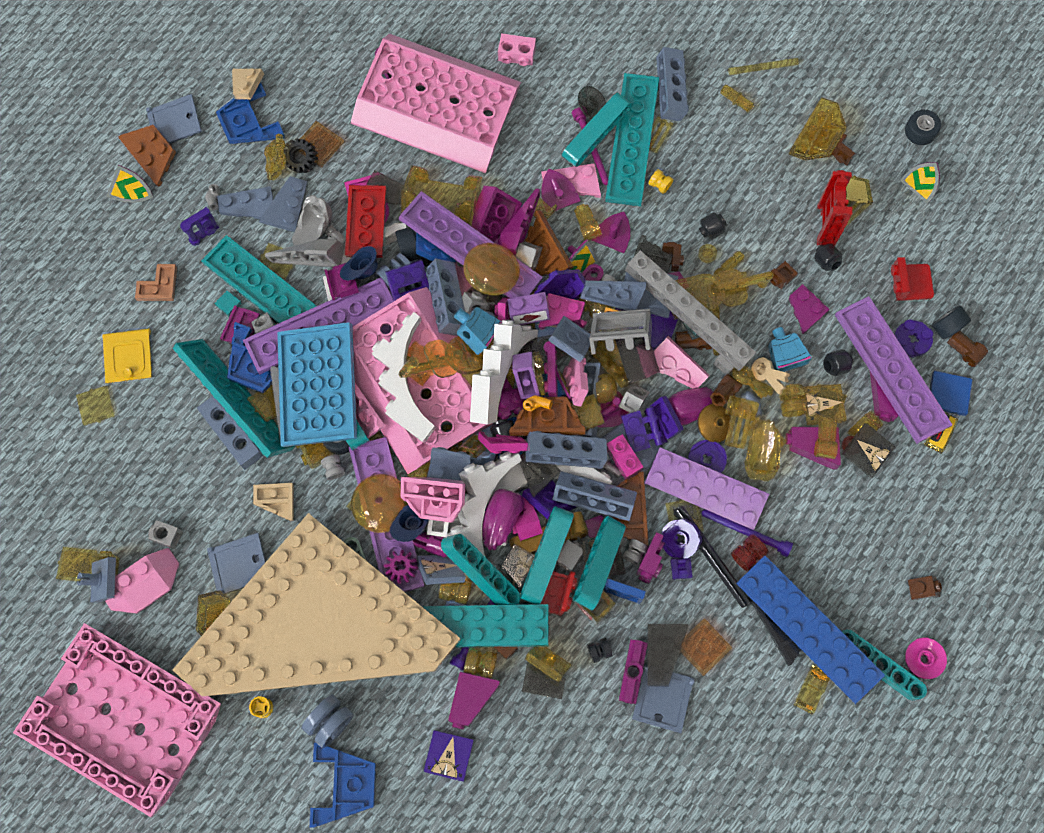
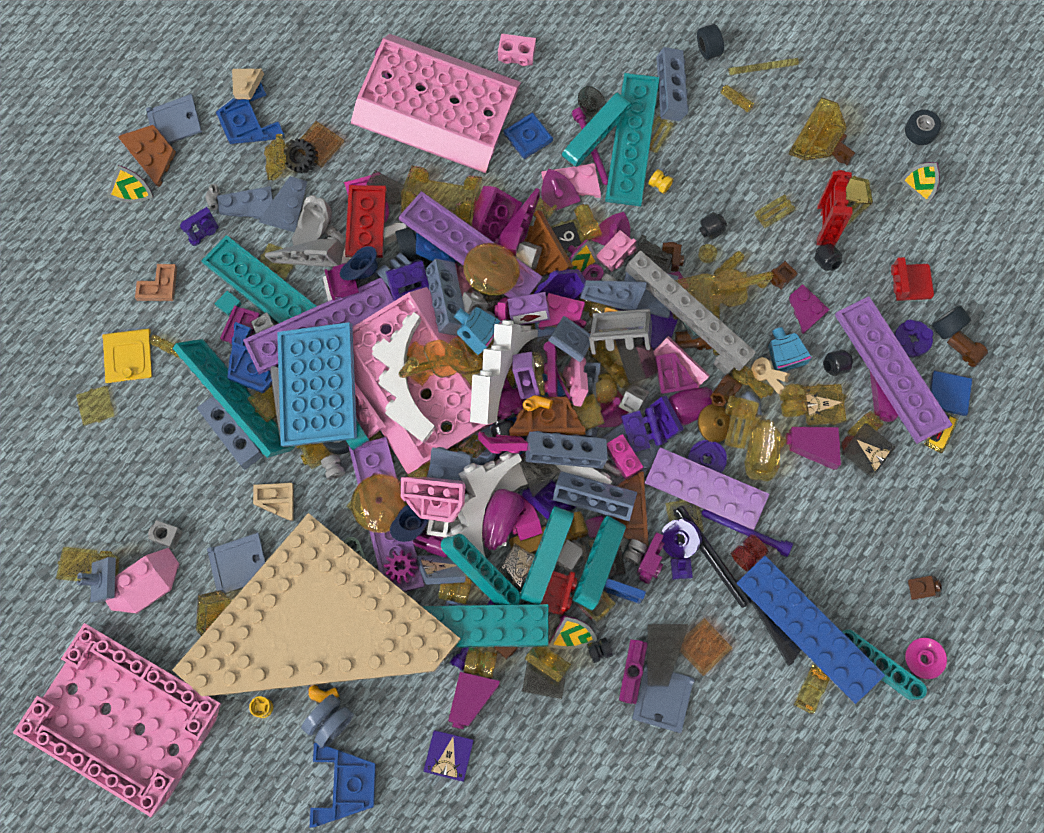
clear yellow piece [814,419,838,459] -> none
none -> clear yellow axle [149,334,180,359]
none -> light orange arm [308,685,339,703]
none -> blue plate [503,112,553,159]
none -> shield [549,615,597,649]
none -> black piece [551,219,584,253]
none -> bright pink bracket [596,230,637,272]
none -> magenta wing [655,353,698,394]
none -> black wheel [697,24,724,60]
none -> clear yellow tile [754,194,795,228]

